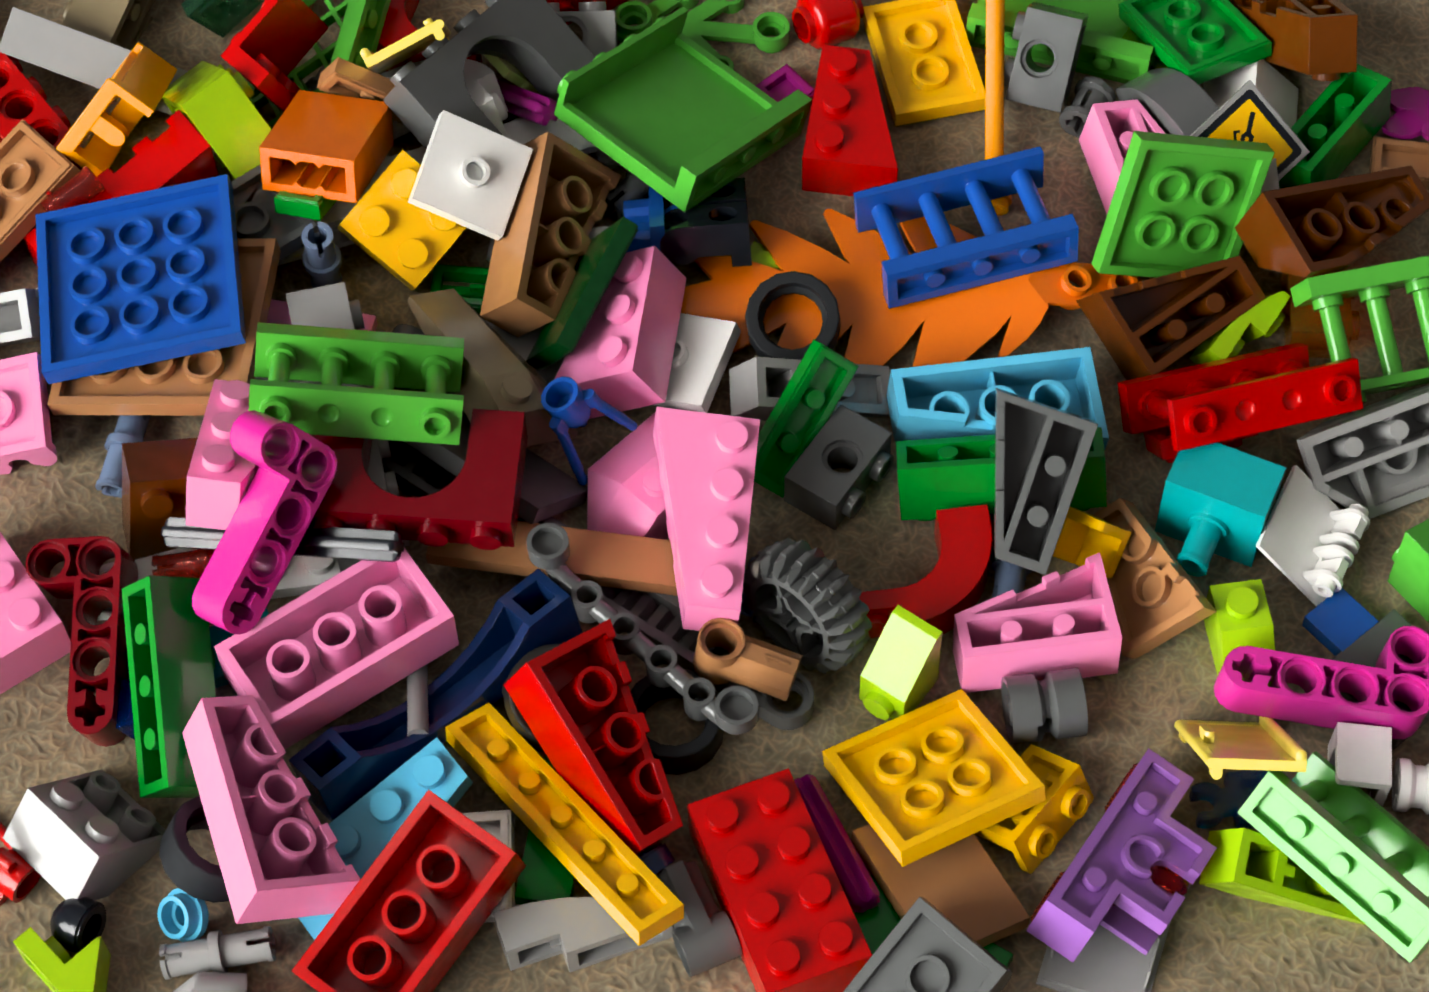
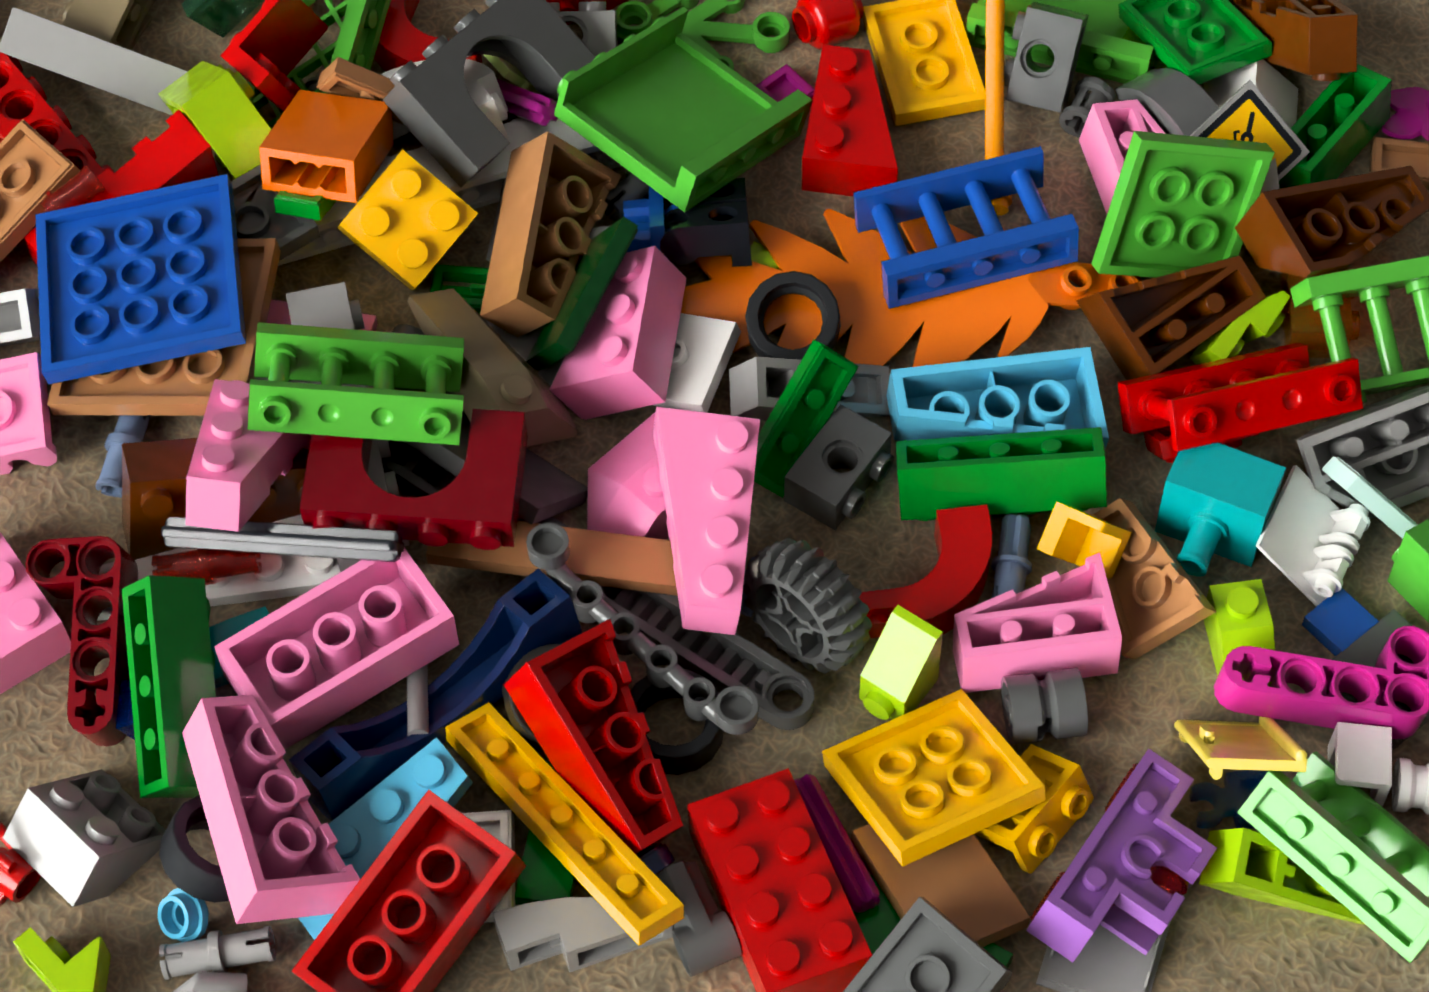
black piece [50,897,106,954] -> none
light orange window [56,41,178,177] -> none
dark pink beam [192,410,337,635] -> none
sand blue pin [301,221,342,288] -> none
light yellow door [360,18,451,74] -> none
white plate [407,110,533,241] -> none
blue plant [541,377,638,486] -> none
medium nougat piece [693,618,803,701] -> none
dark grey wedge [994,388,1098,575] -> none
none -> light aqua tile [1321,456,1418,539]

